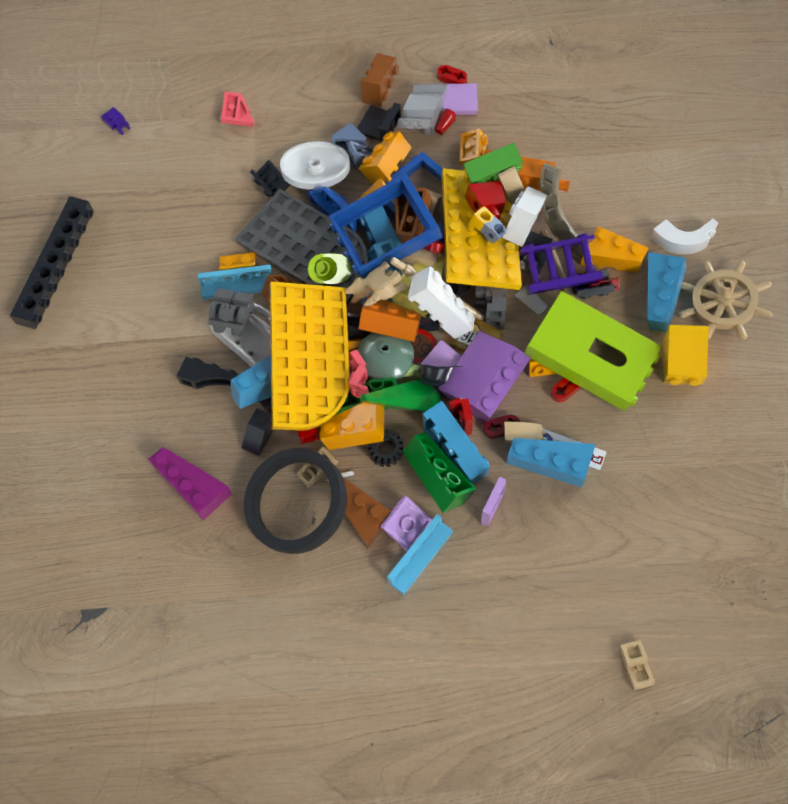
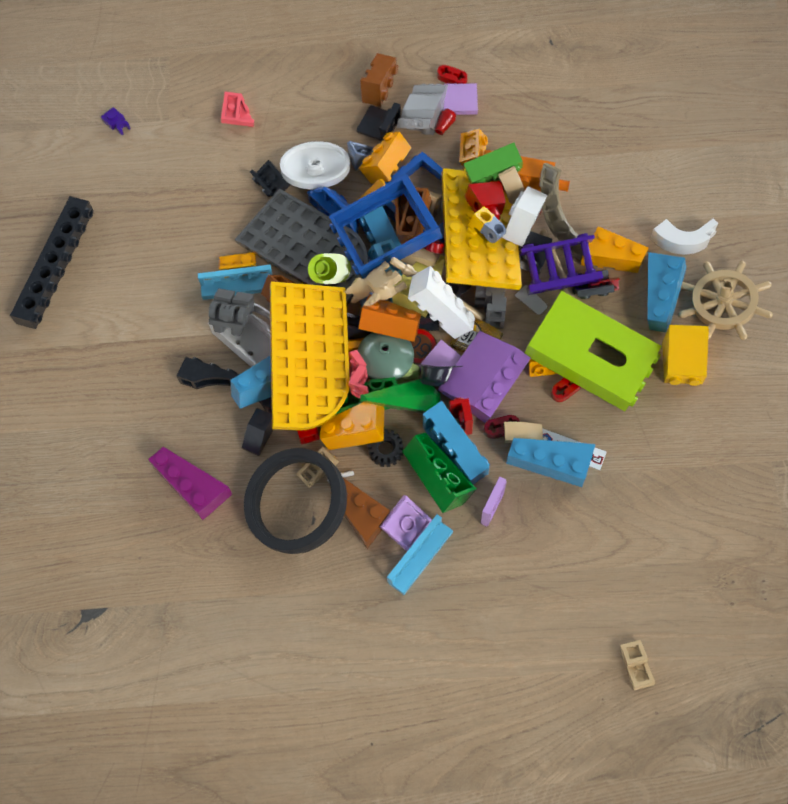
sand blue slope [332,123,367,150] -> none

